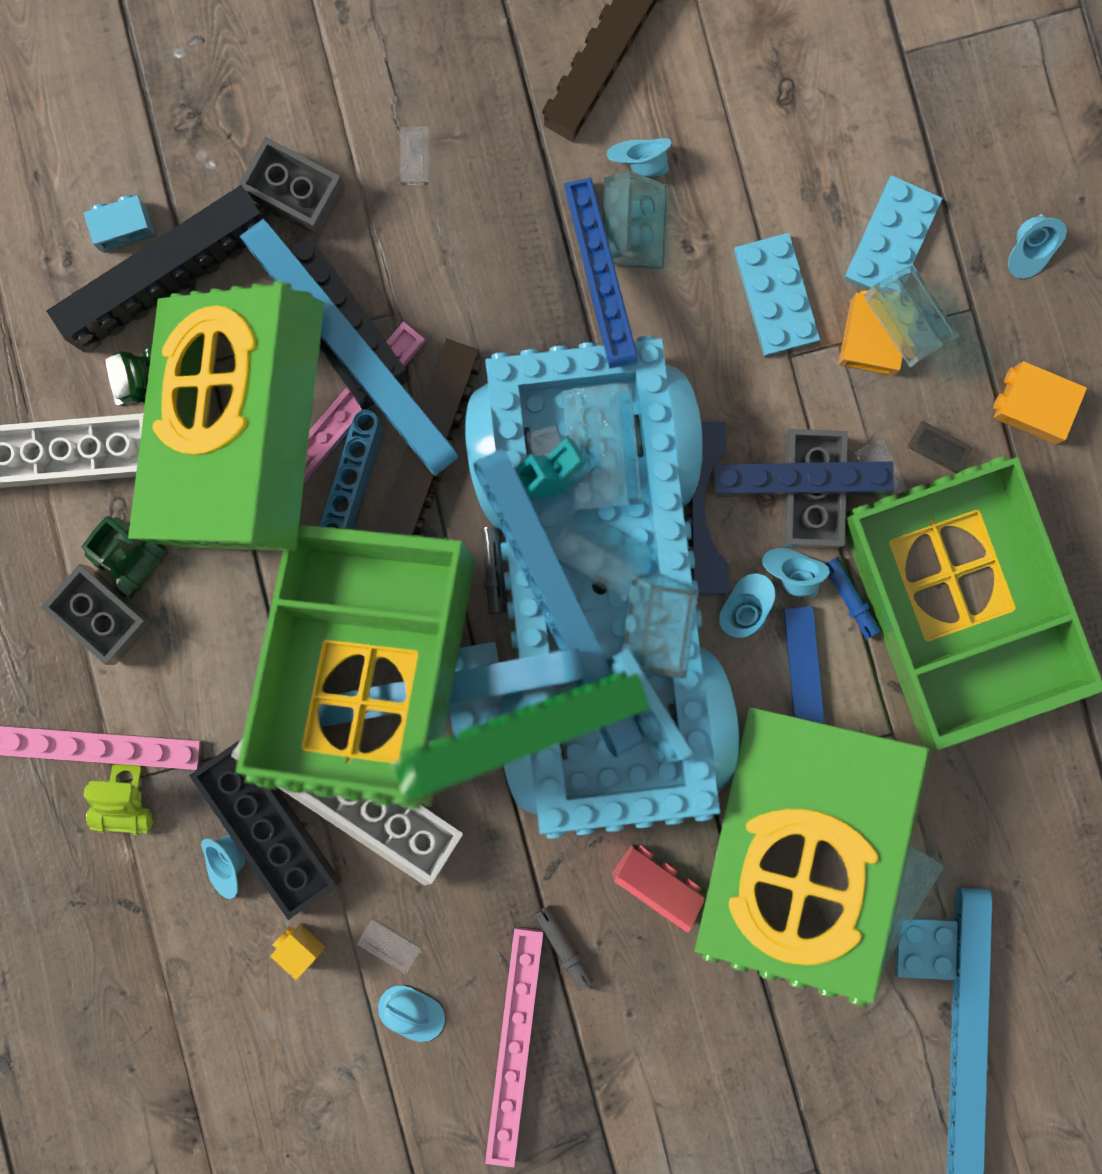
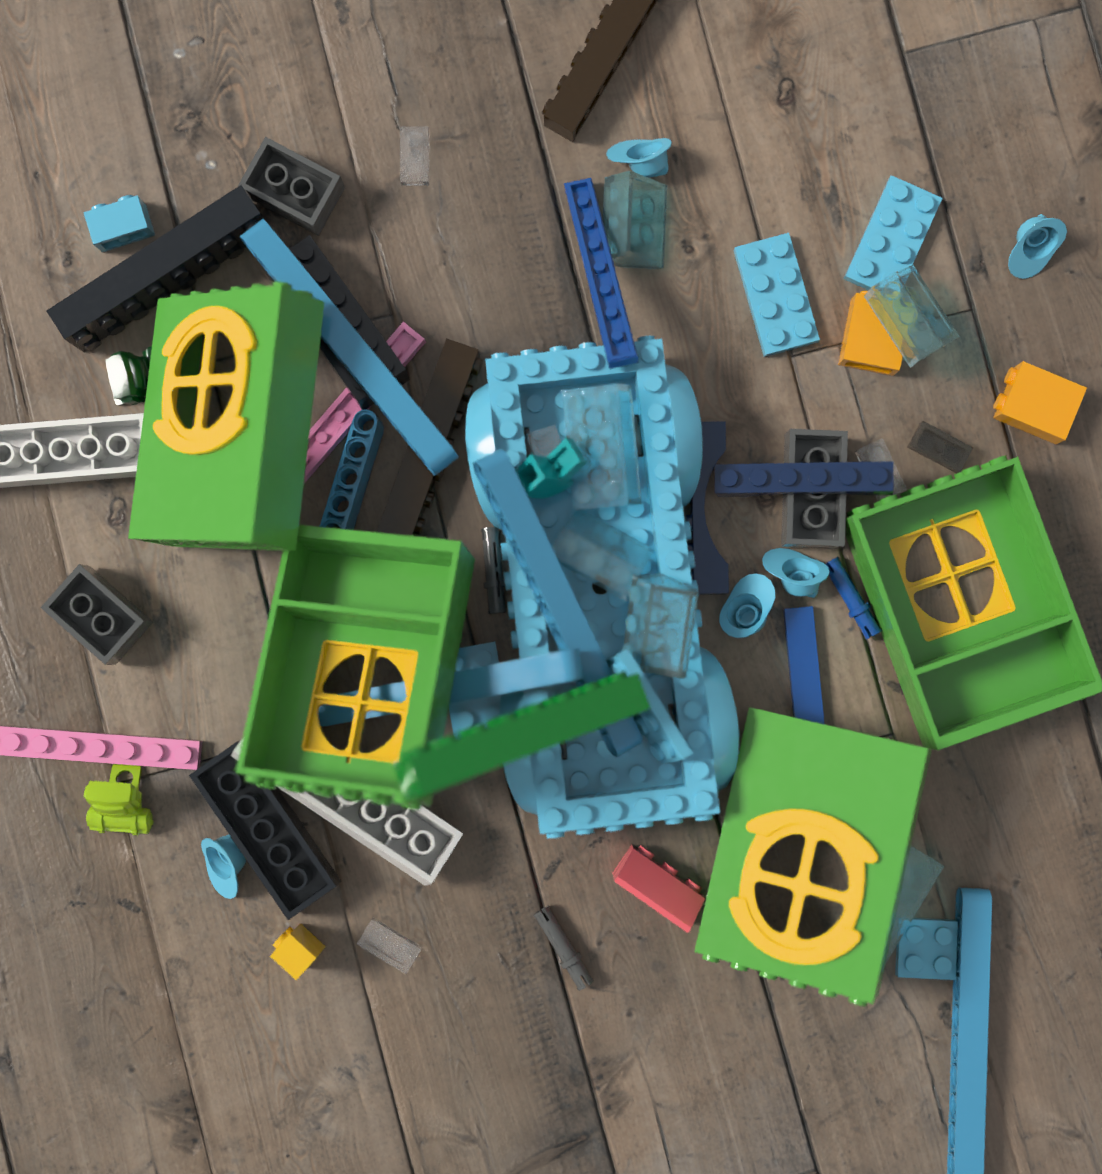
dark green piece [81,516,169,598] -> none
medium azure piece [378,985,445,1042] -> none
bright pink plate [485,927,543,1167] -> none

